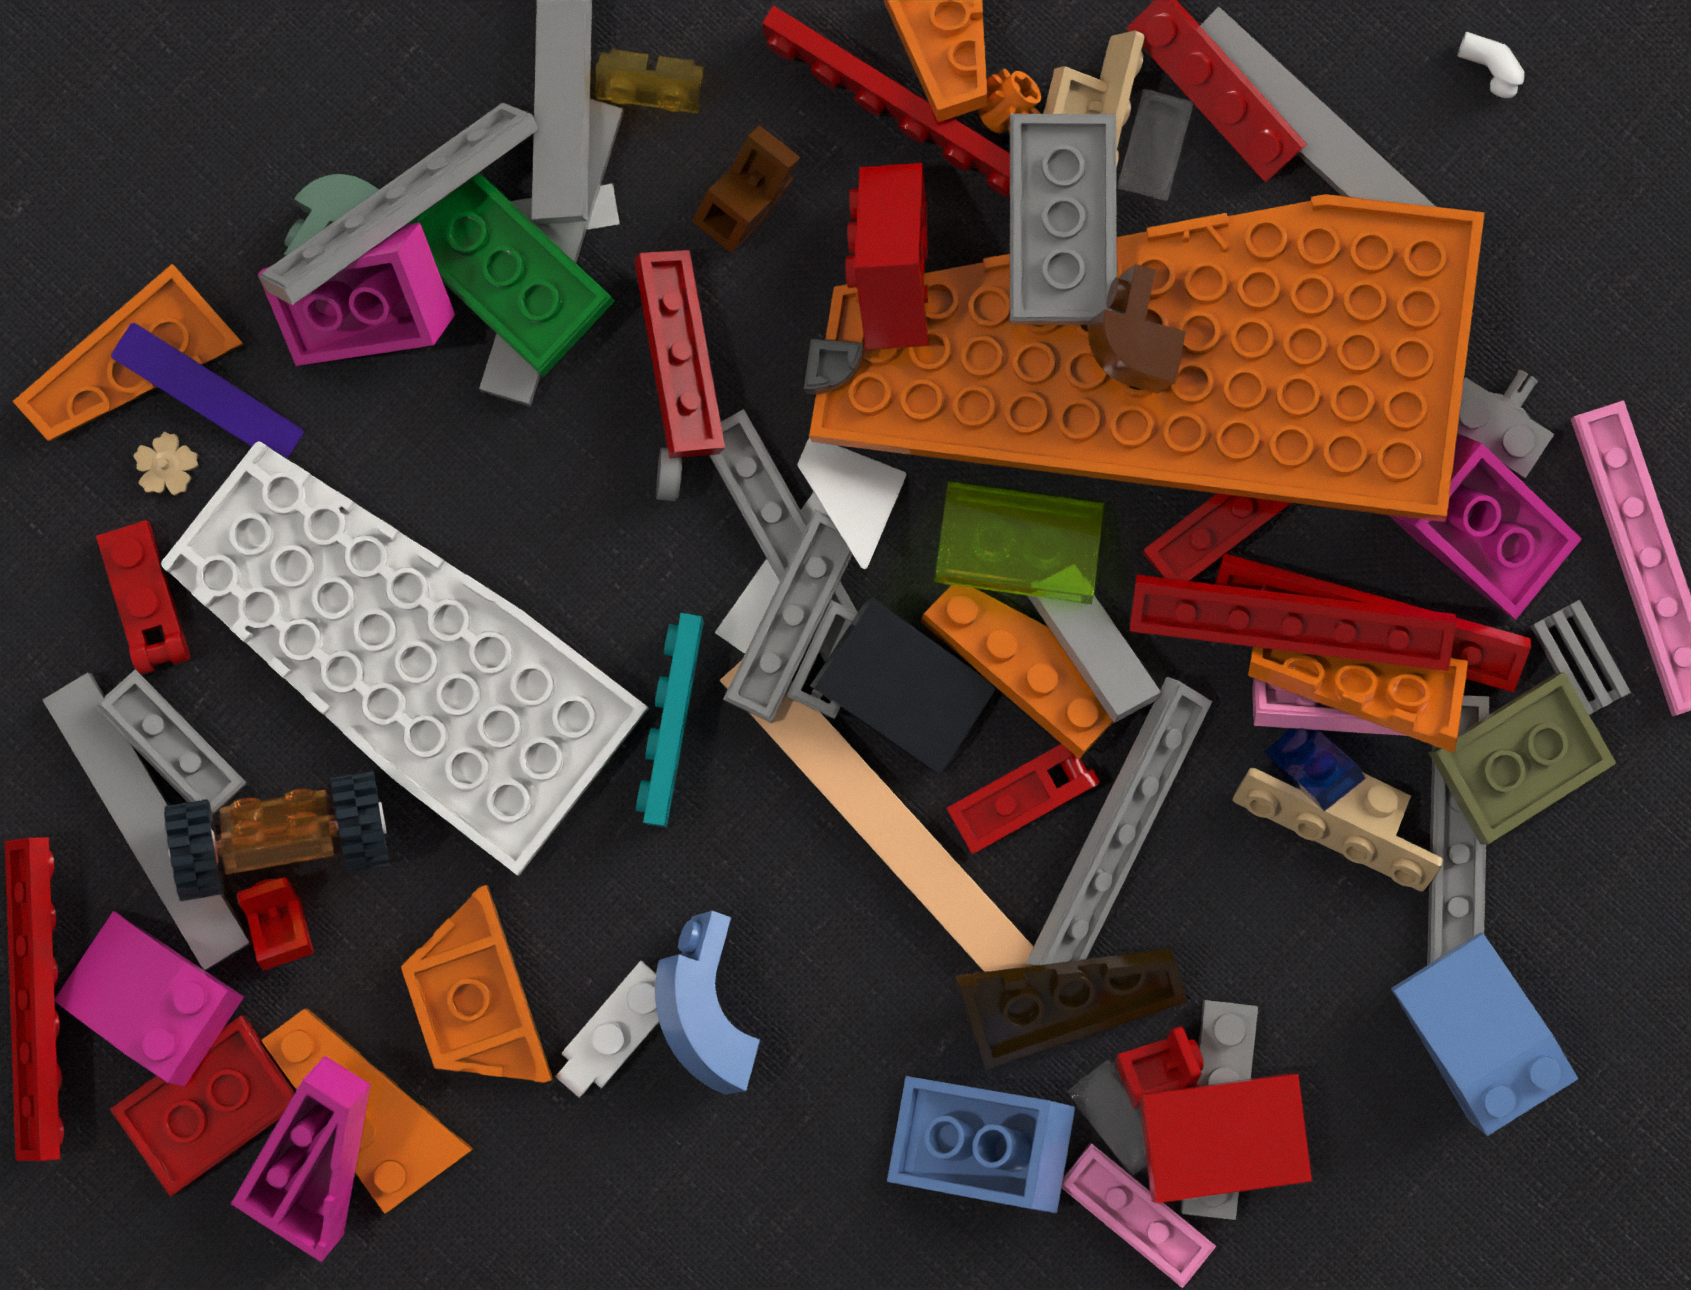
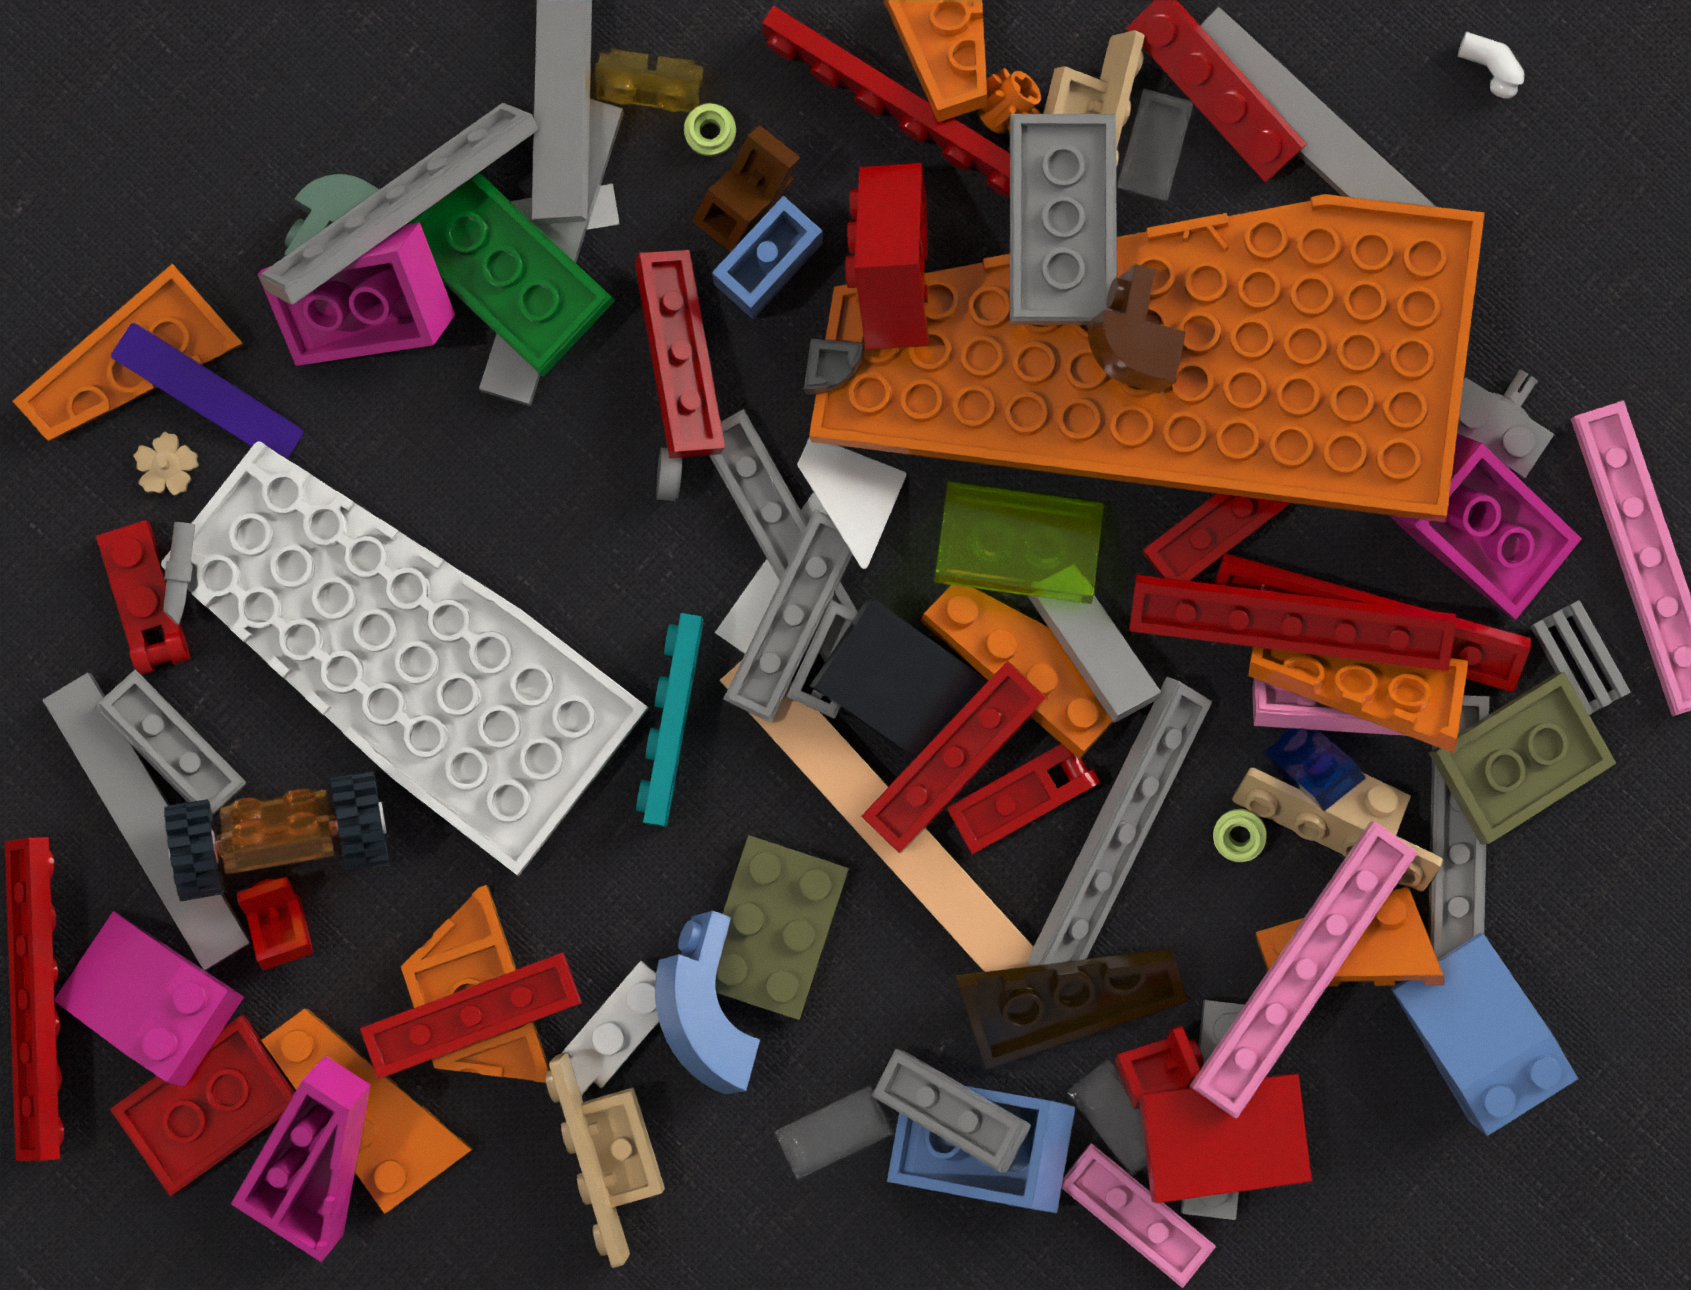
none -> light grey piece [163,522,195,625]
none -> red plate [360,953,582,1079]
none -> tan bracket [545,1052,665,1268]
none -> yellowish green plate [684,104,736,156]
none -> medium blue brick [712,196,823,319]
none -> olive plate [715,835,849,1020]
none -> clear tile [774,1086,893,1180]
none -> red plate [861,661,1048,853]
none -> light grey tile [872,1049,1031,1173]
none -> bright pink tile [1189,821,1418,1119]
none -> yellowish green plate [1213,809,1267,862]
none -> orange wing [1256,886,1444,986]

